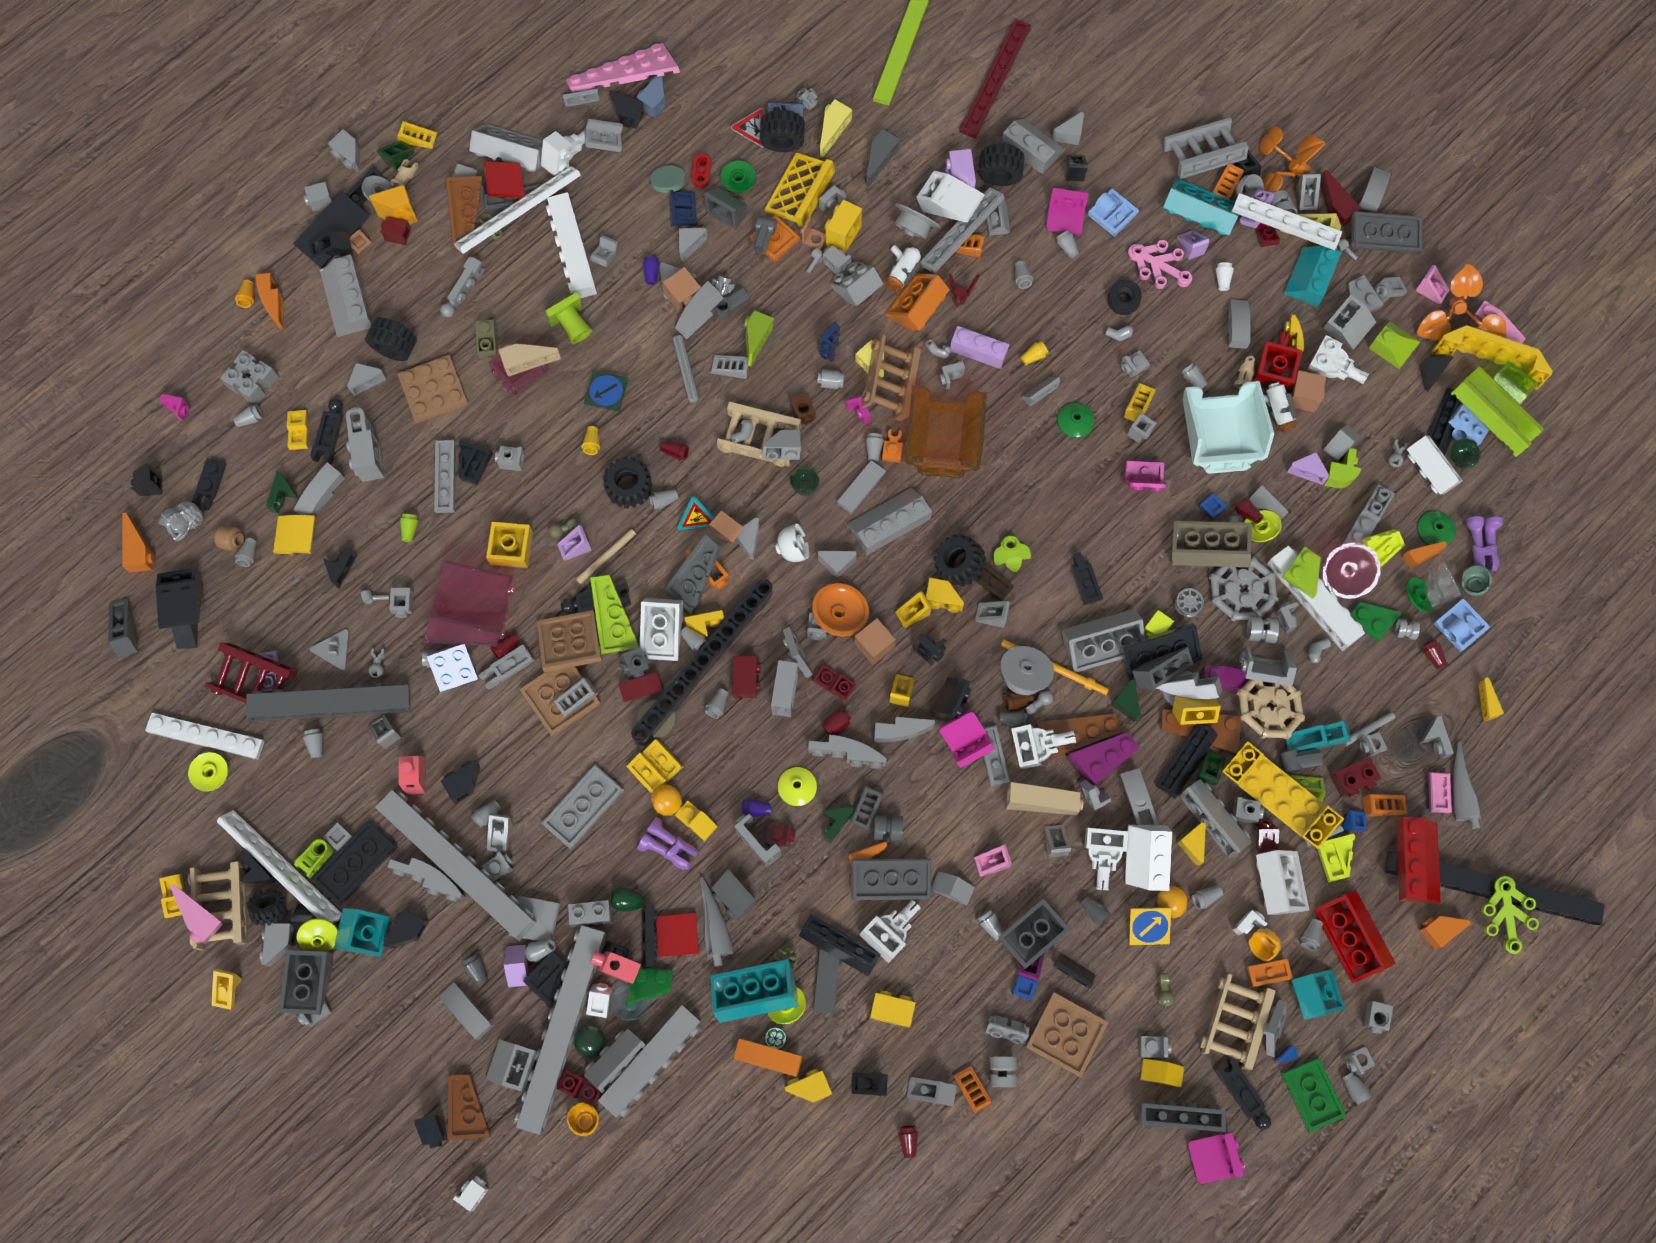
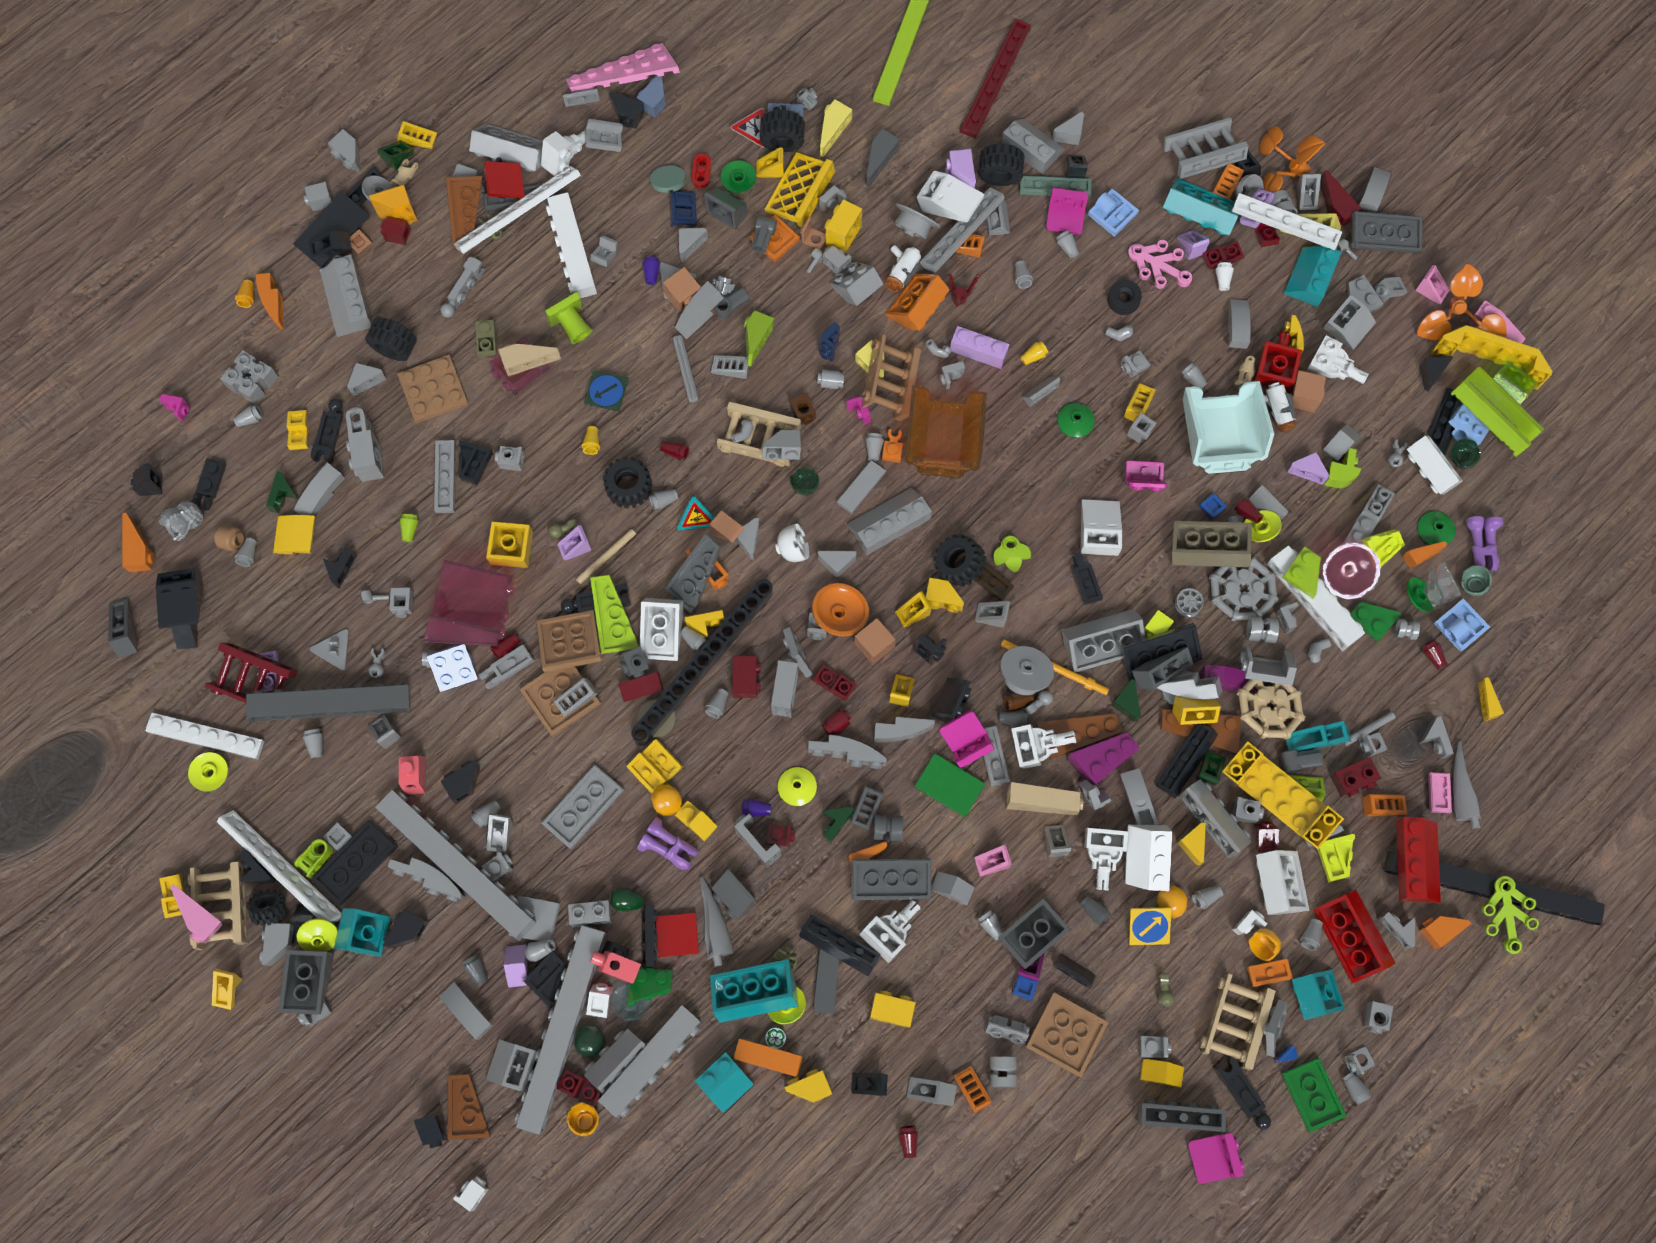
blue slope [1343,810,1367,832] -> none
lime slope [1369,321,1420,369] -> none
none -> teal slope [695,1052,754,1113]
none -> yellow slope [756,147,784,178]
none -> green tile [914,754,985,818]
none -> sand green tile [1020,176,1092,198]
none -> white slope [1080,499,1122,556]
none -> dark red slope [1203,240,1245,270]
none -> light grey slope [1377,912,1415,950]

